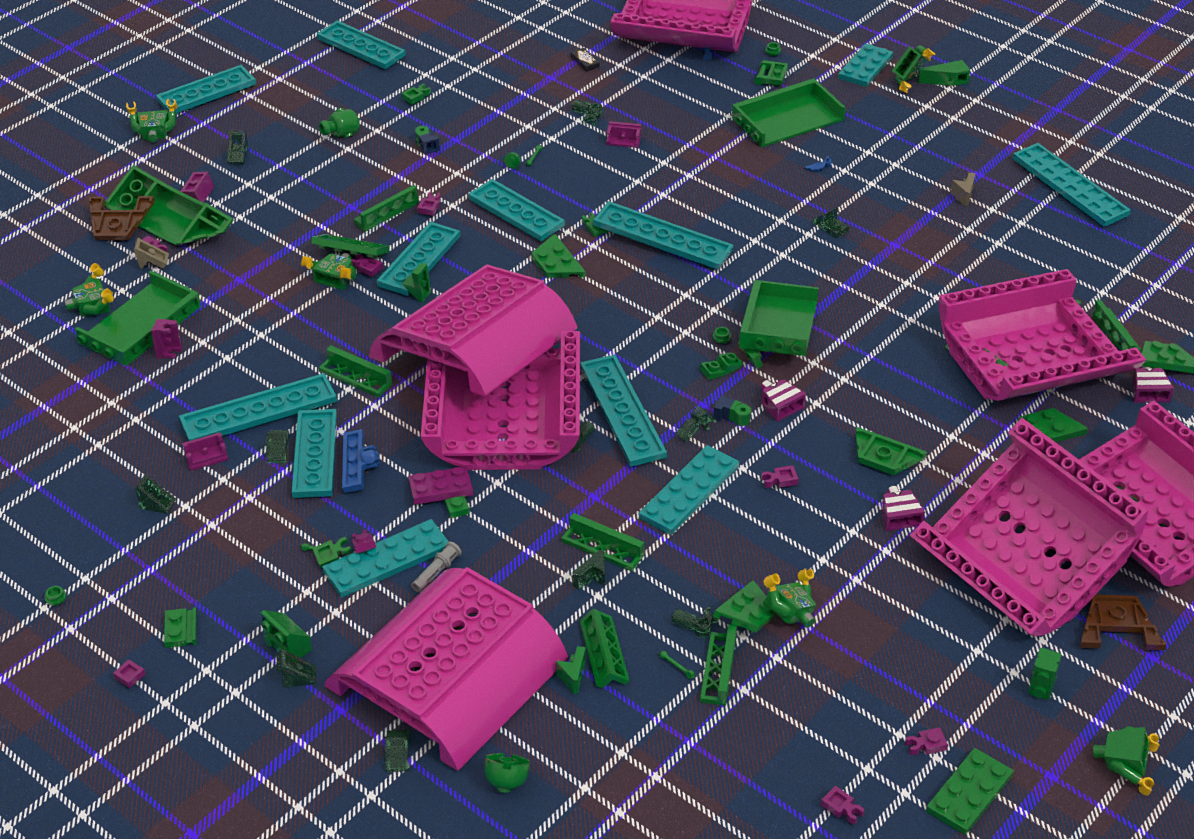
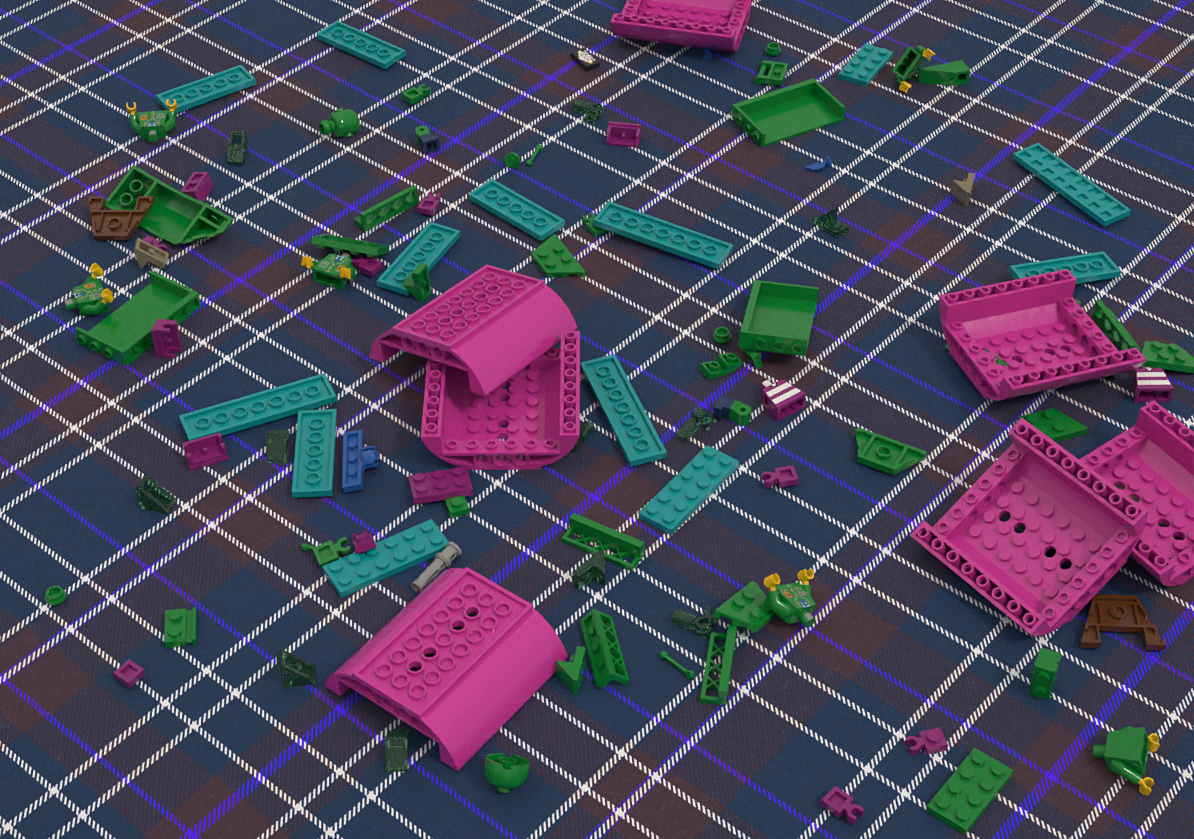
green slope [261,610,312,664] -> none
green fence [319,345,392,398] -> none
magenta torso [882,486,925,531] -> none
none -> teal plate [1009,251,1121,284]

